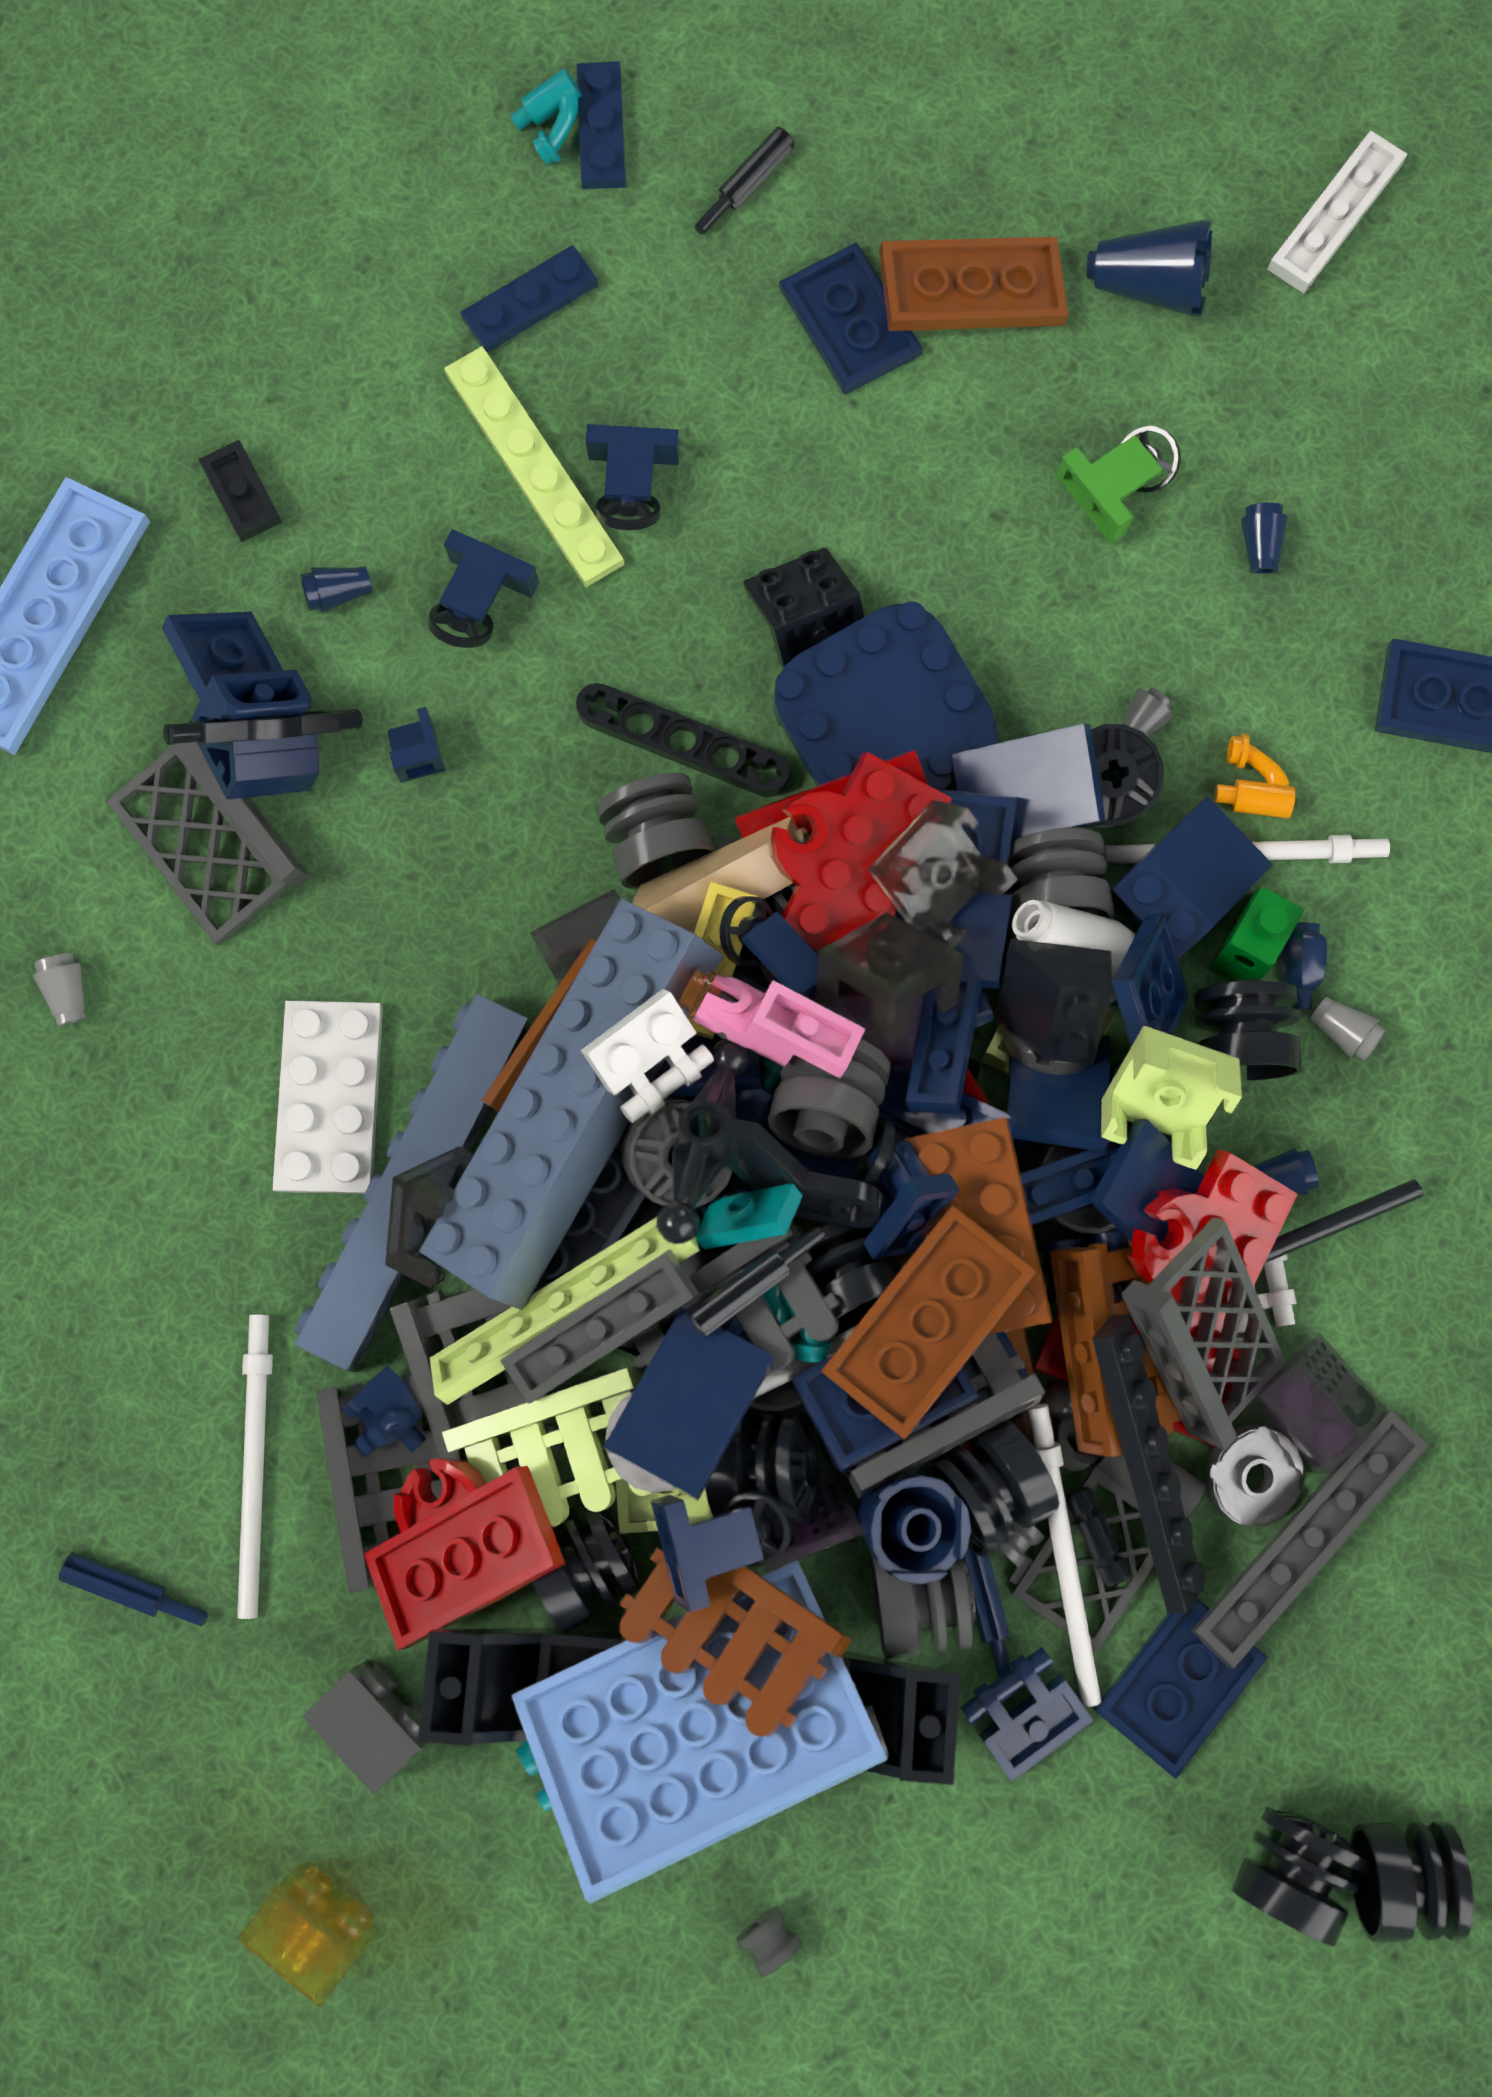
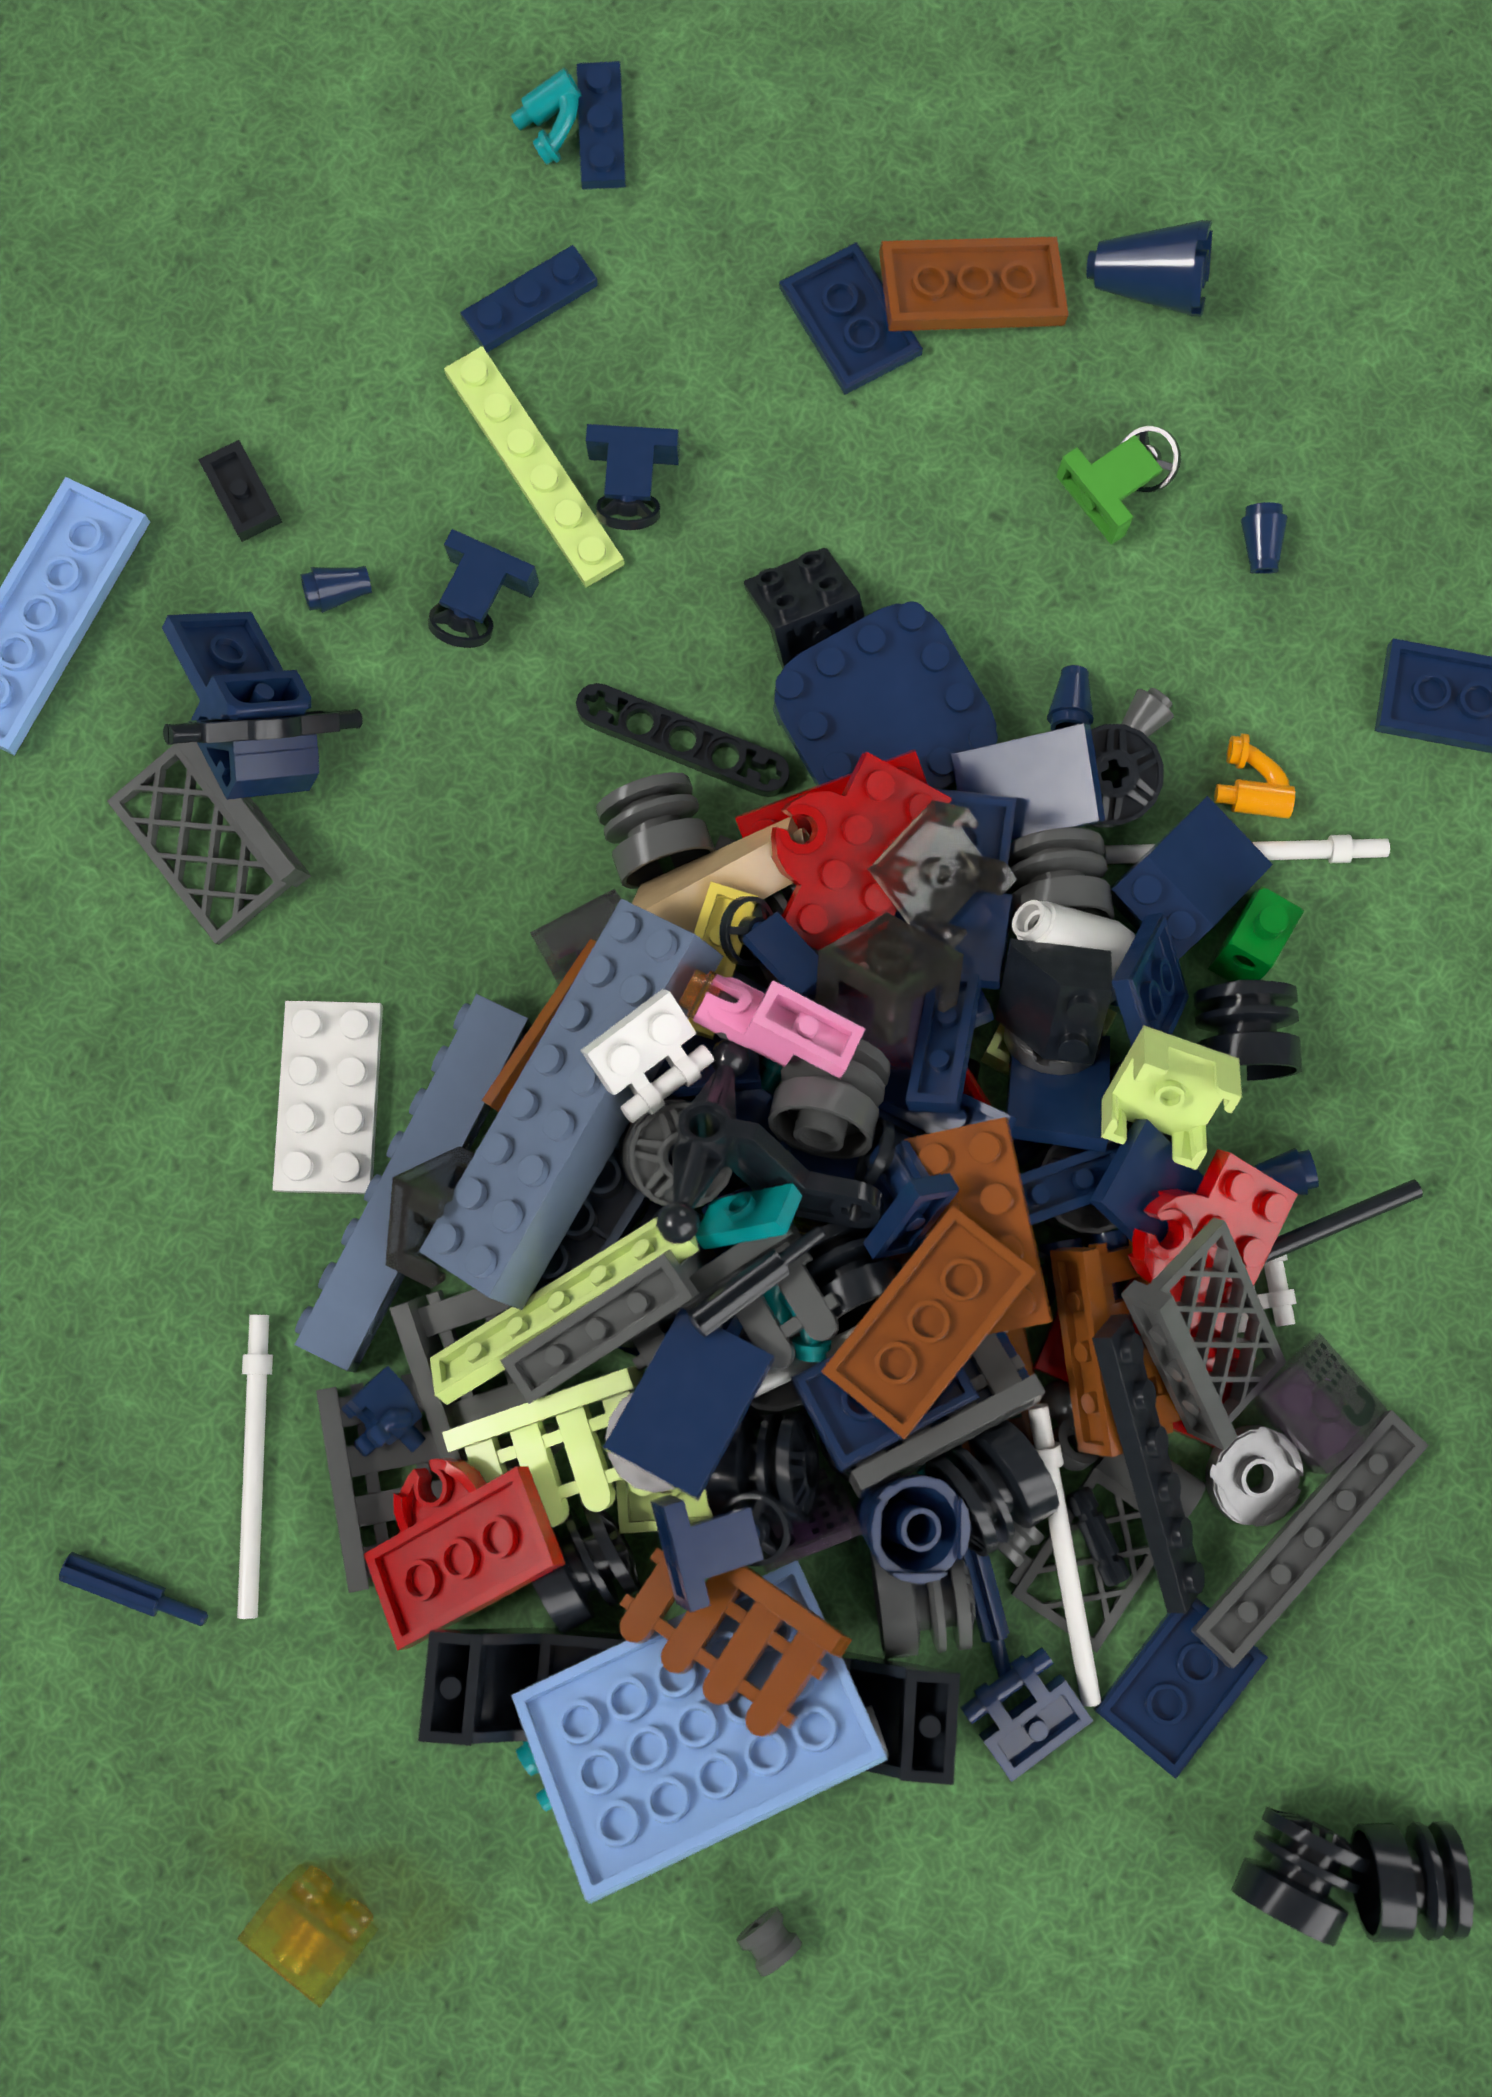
light grey cone [32,953,86,1026] -> none
dark grey brick [303,1660,428,1795] -> none
dark blue panel [388,707,446,783] -> none
black axle [695,127,795,235] -> none
white plate [1267,130,1407,293] -> none
dark blue plant [1281,922,1327,1010] -> none
light grey cone [1310,996,1387,1062] -> none
none -> dark blue cone [1047,665,1094,731]

